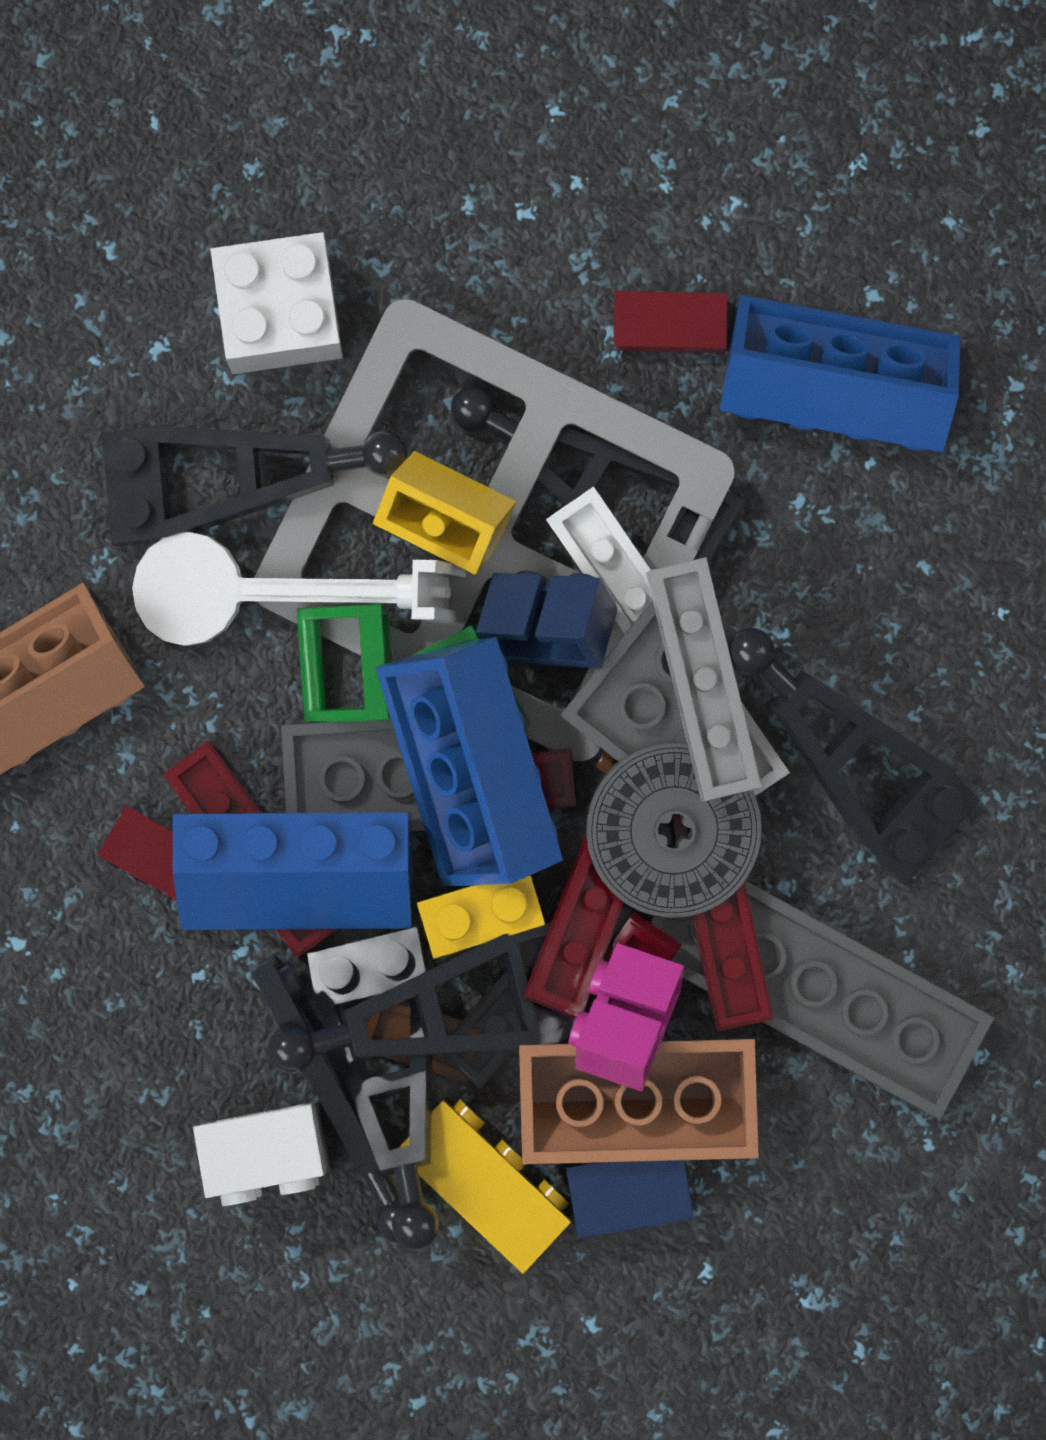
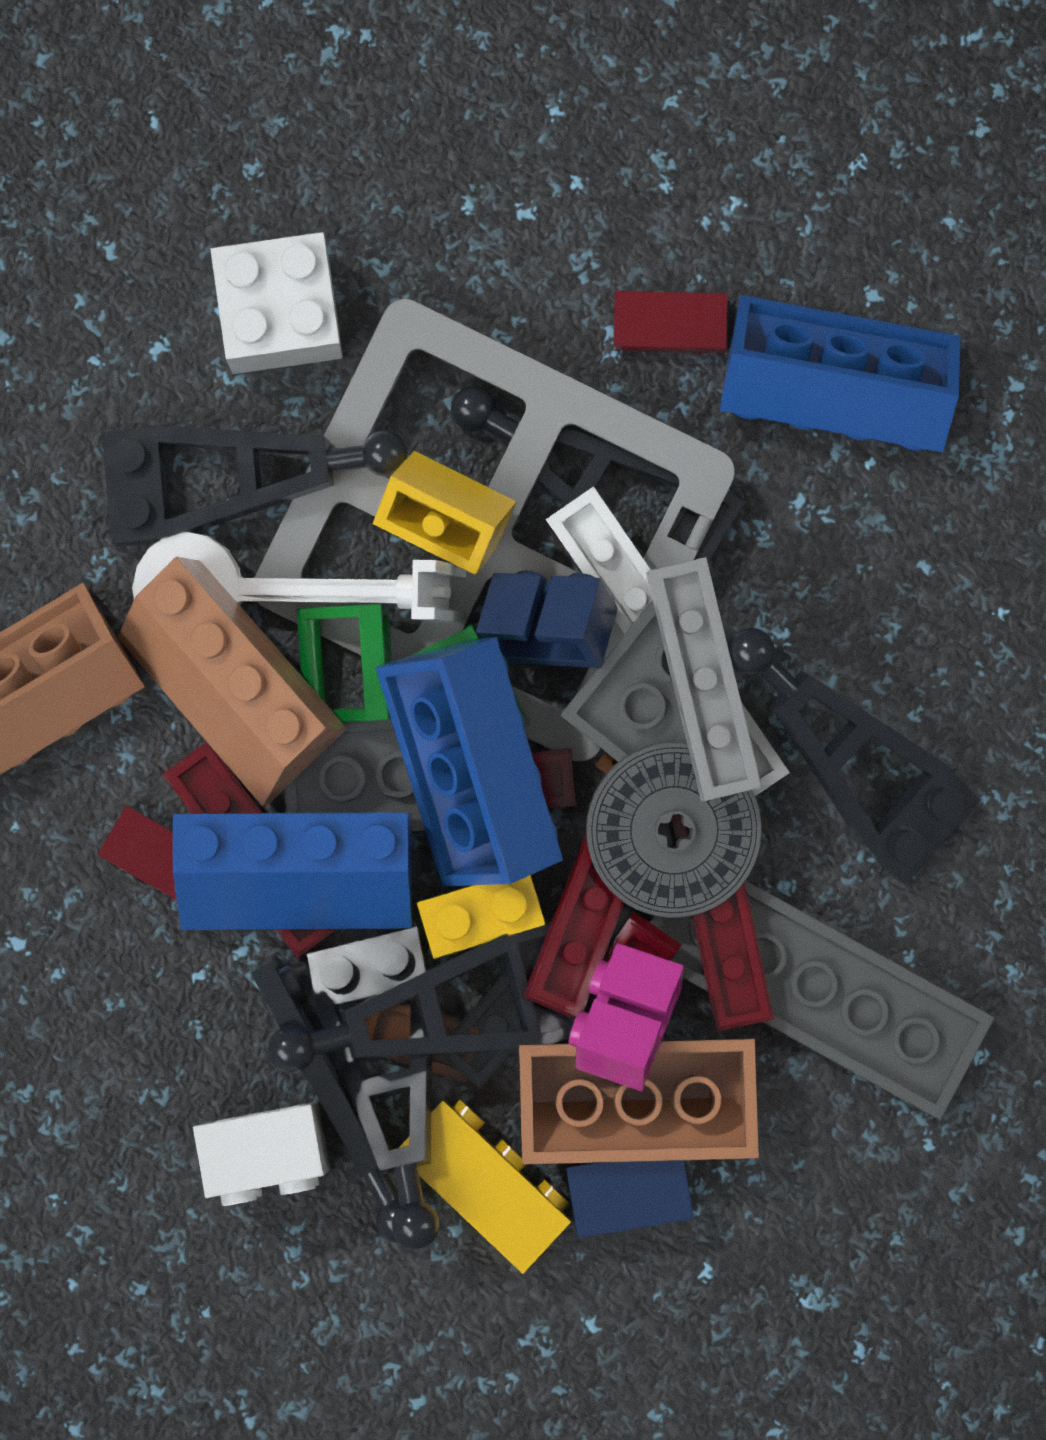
none -> nougat slope [118,557,347,807]

